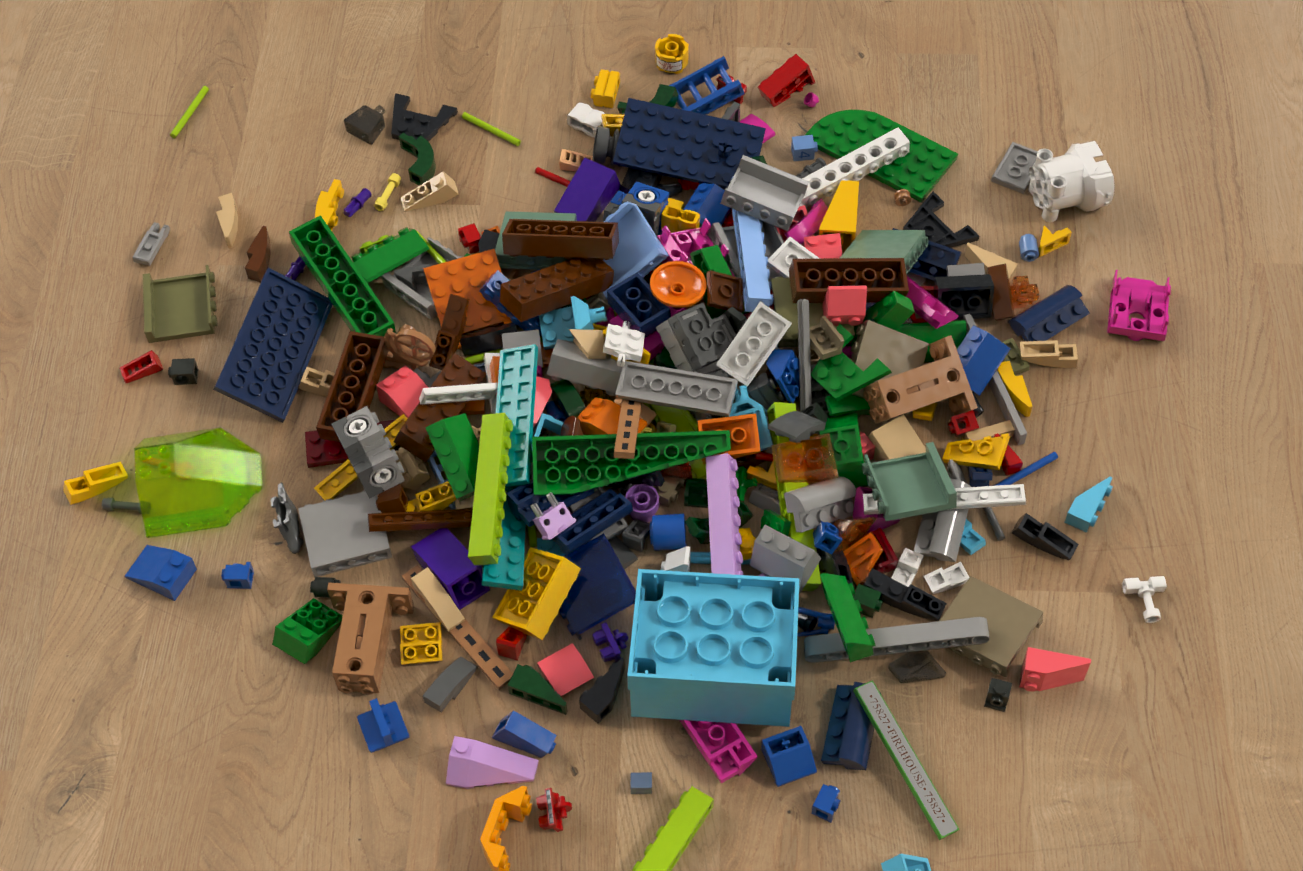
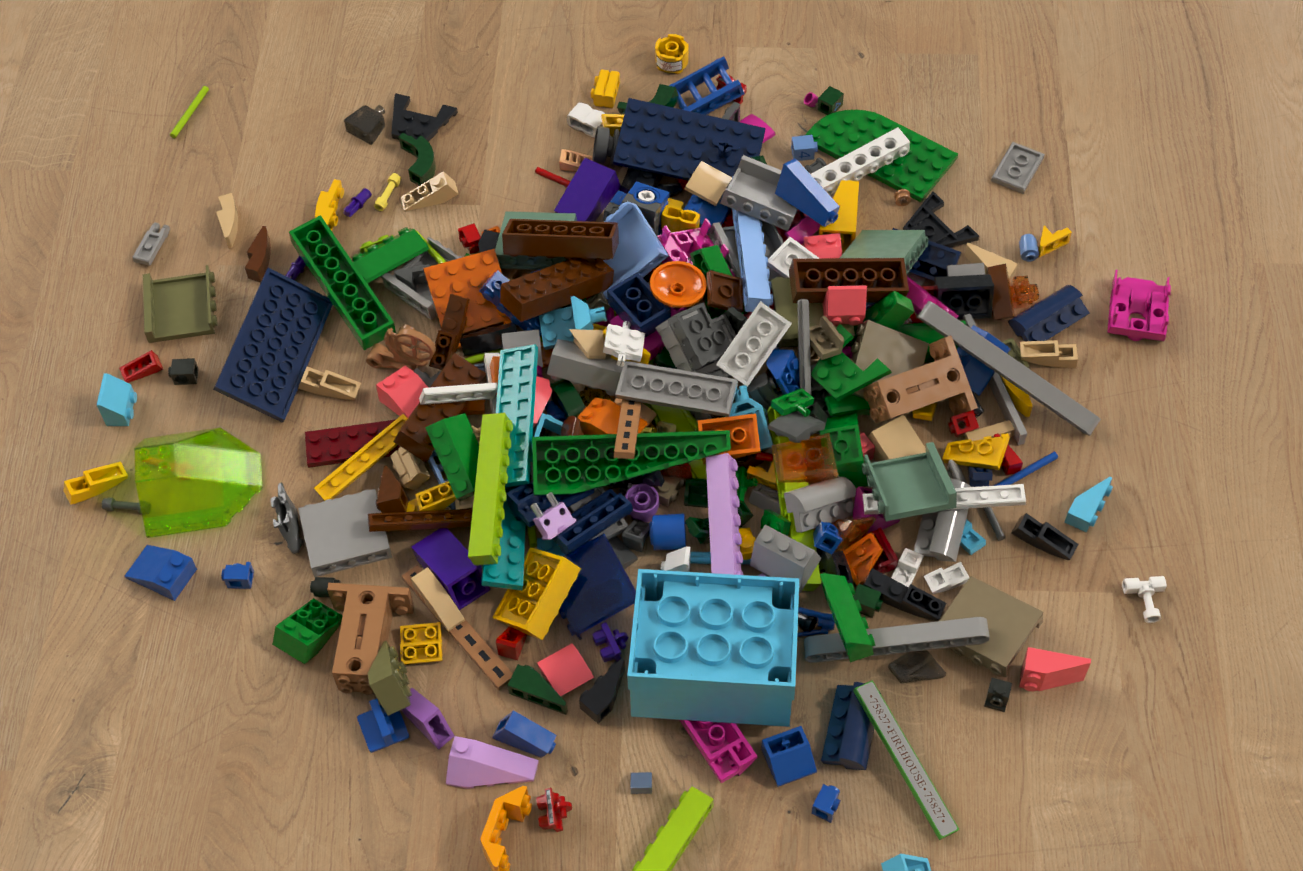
reddish brown brick [316,331,389,442] -> none
piece [332,406,405,499] -> none
dark grey slope [423,657,478,713] -> none
lime piece [462,112,521,146] -> none
red wedge [758,54,815,107] -> none
white piece [1028,141,1114,222] -> none
none -> medium azure slope [97,373,137,426]
none -> olive slope [368,641,412,716]
none -> medium lavender slope [401,688,454,750]
none -> tan slope [685,161,732,206]
none -> green plate [771,388,814,417]
none -> blue slope [775,159,840,227]
none -> dark green brick [817,86,844,115]
none -> light grey beam [917,301,1101,436]

